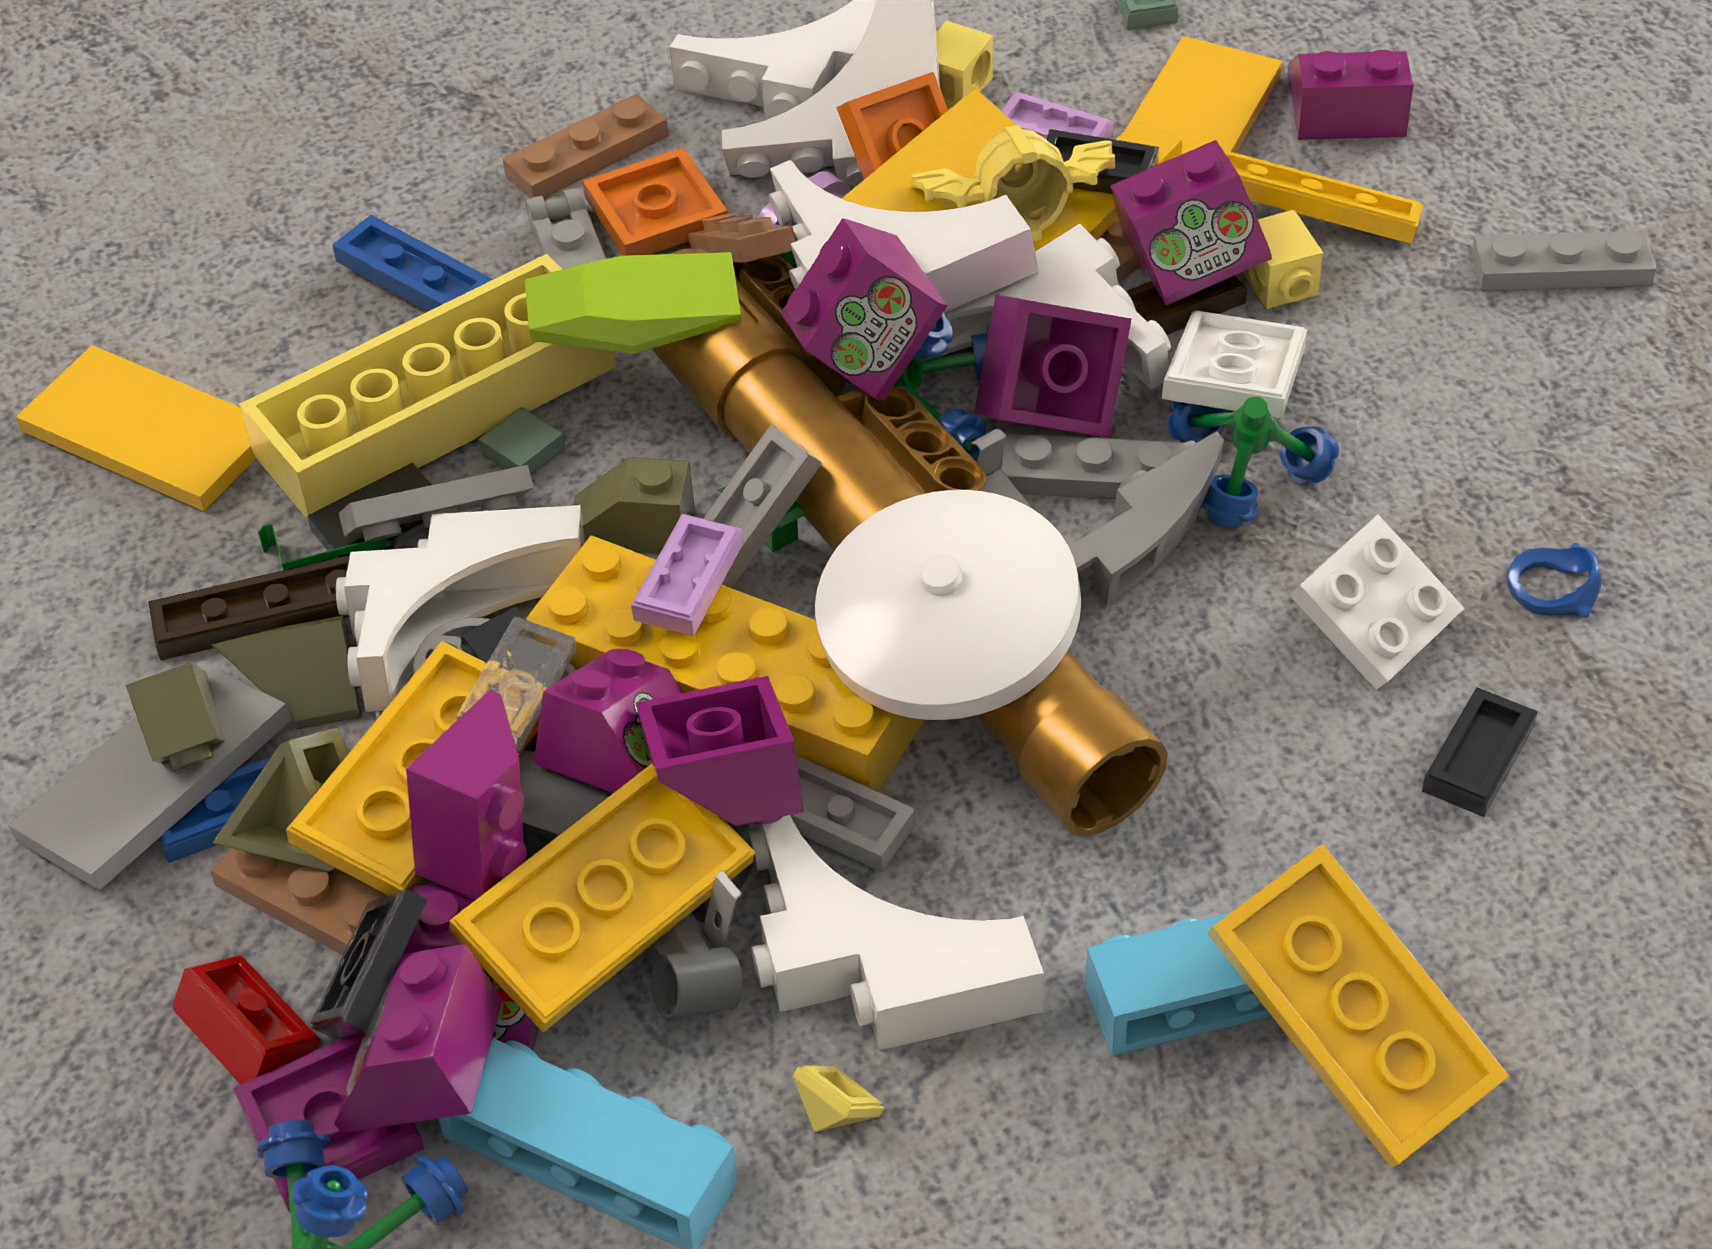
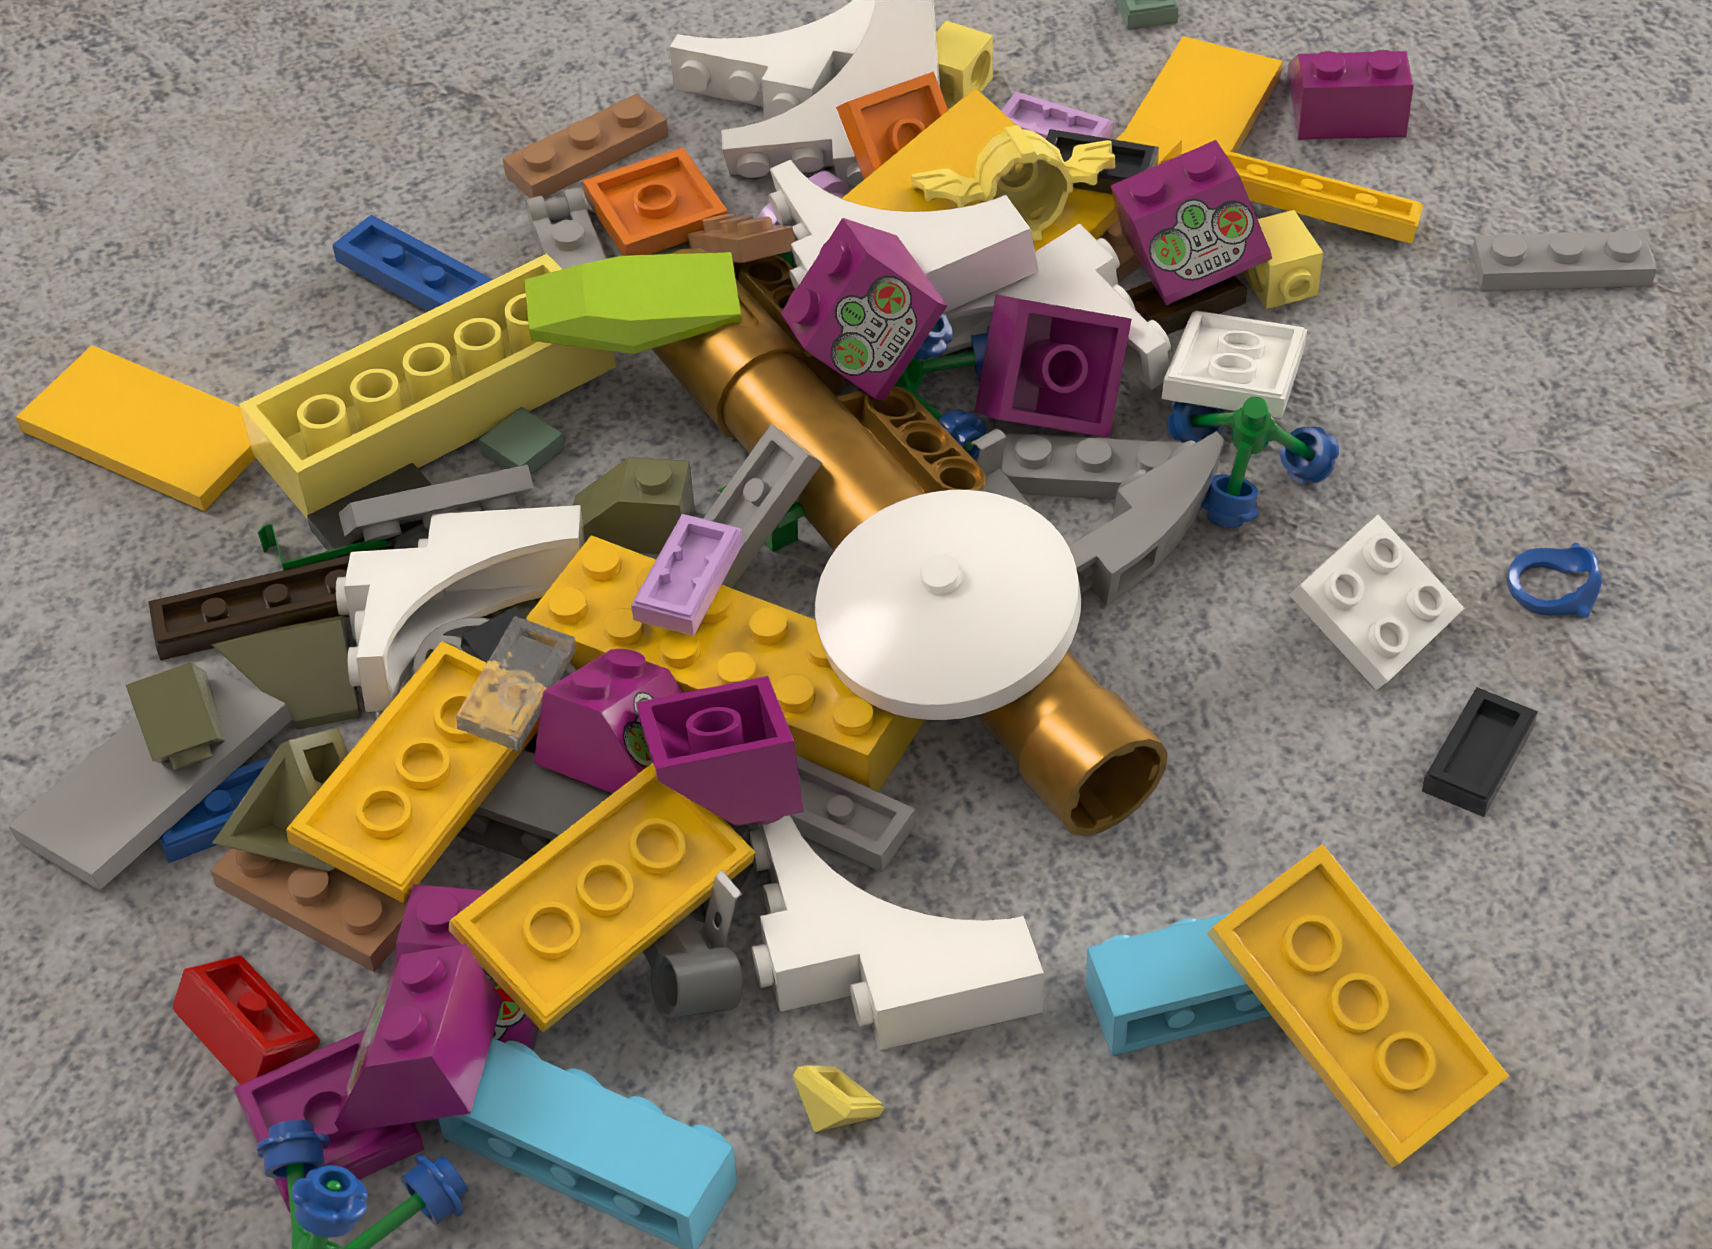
black tile [310,888,428,1039] -> none
magenta slope [406,690,527,900] -> none

